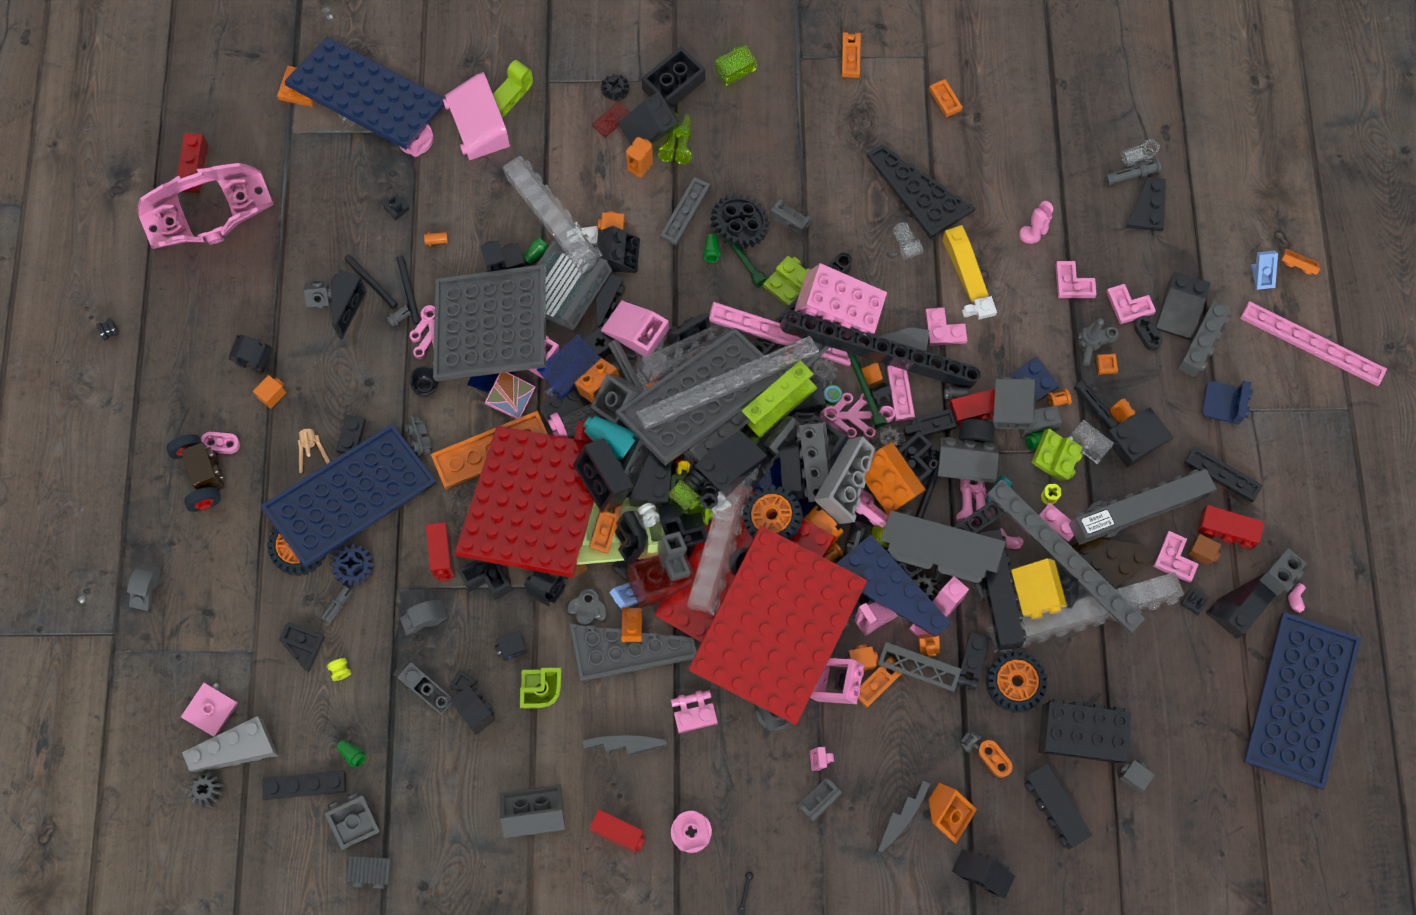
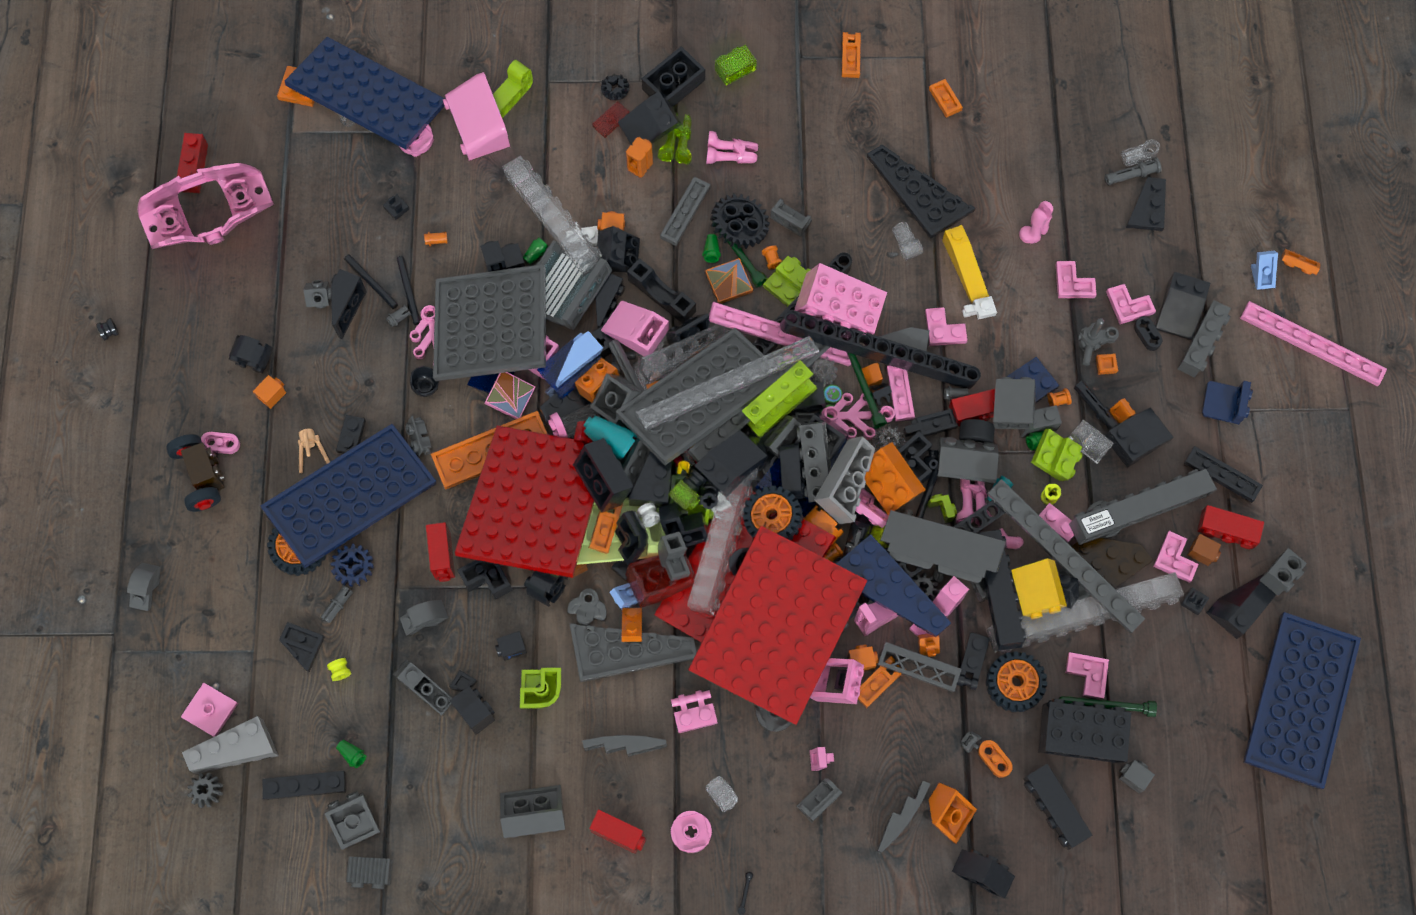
bright pink arm [1288,583,1306,613] -> none
none -> light blue slope [555,331,603,388]
none -> black arch [627,258,696,324]
none -> tile [705,258,753,304]
none -> bright pink piece [706,131,758,164]
none -> clear gear [706,776,738,812]
none -> orange bush [762,245,782,270]
none -> lime bracket [928,494,957,523]
none -> dark green piece [1059,696,1157,717]
none -> bright pink plate [1065,652,1109,700]

